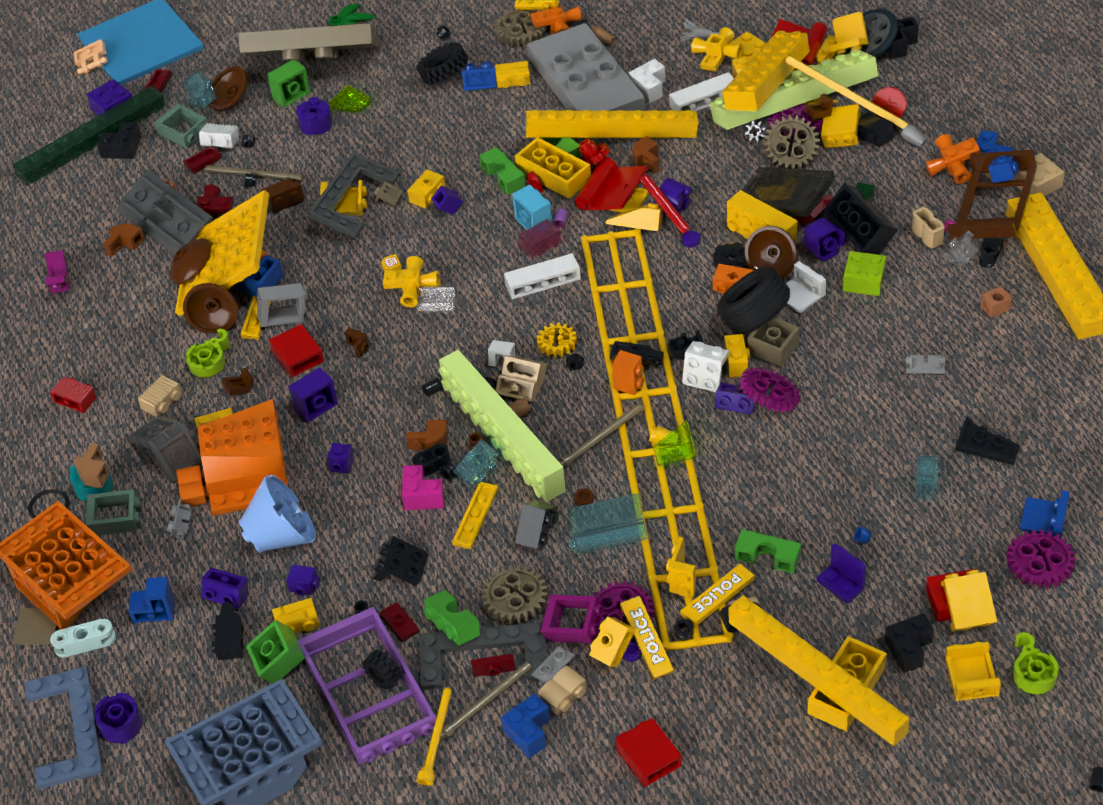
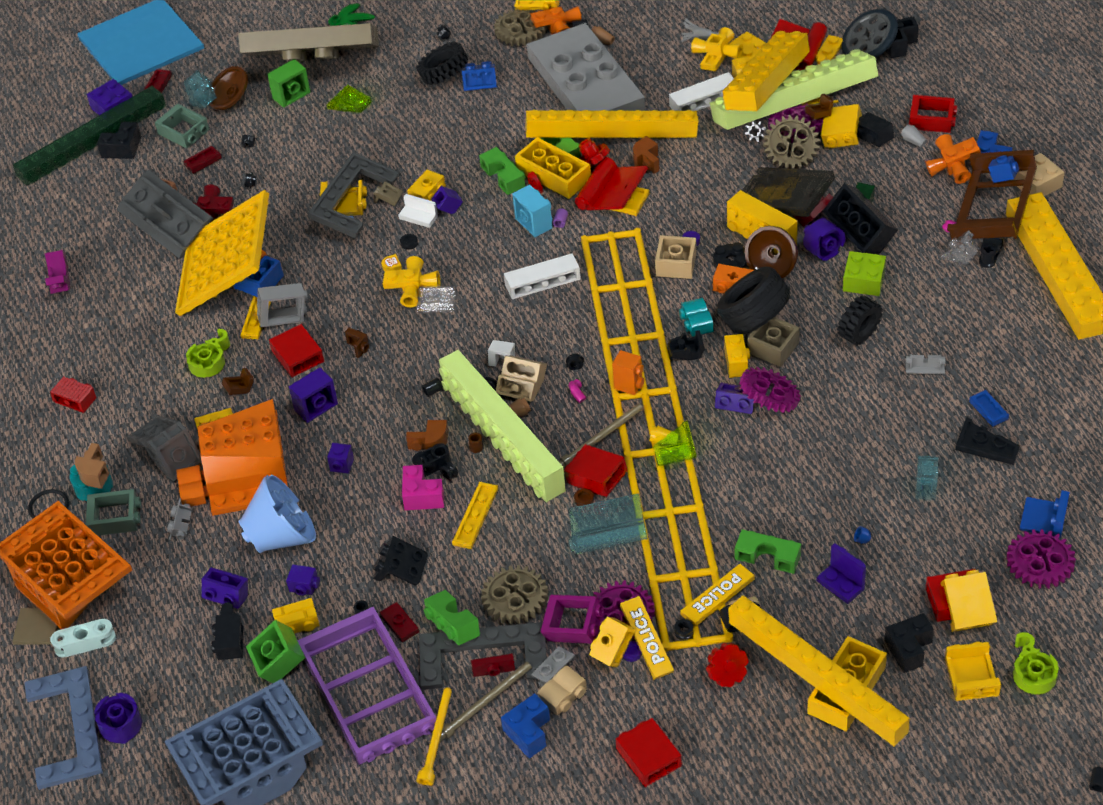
light nougat plate [74,39,108,75] -> none
dark orange brick [103,223,145,257] -> none
blue brick [129,577,175,623] -> none
tan brick [138,375,183,417] -> none
reddish brown dish [170,238,211,285] -> none
reddish brown dish [183,283,238,333] -> none
white brick [199,123,239,148] -> none
dark tan bar [205,165,304,181] -> none
reddish brown bracket [260,179,304,213] -> none
dark purple brick [296,97,332,135] -> none
black tyre [362,649,402,689] -> none
clear light blue brick [453,439,499,487] -> none
yellow brick [495,61,530,88] -> none
brick [515,500,559,549] -> none
clear pink brick [518,219,561,258] -> none
yellow gear [537,322,577,358] -> none
yellow slope [606,203,663,231] -> none
black hinge [610,341,664,365] -> none
white brick [628,59,665,104] -> none
red axle [640,175,690,234] -> none
dark purple brick [654,178,692,215] -> none
yellow bracket [666,537,696,598] -> none
white bracket [682,341,729,392] -> none
yellow tile [785,55,909,129] -> none
white bracket [786,261,826,313] -> none
yellow bracket [829,12,869,55] -> none
red tile [872,86,907,120] -> none
tan brick [912,207,944,248] -> none
nougat brick [981,286,1012,318] -> none
none -> white panel [398,194,438,228]
none -> black tile [400,234,418,250]
none -> red brick [564,444,628,497]
none -> dark pink arm [568,379,587,404]
none -> tan brick [655,235,697,279]
none -> teal brick [679,298,713,337]
none -> red plant [706,643,749,687]
none -> black tyre [837,295,883,346]
none -> red window [909,95,957,133]
none -> blue plate [969,390,1009,427]

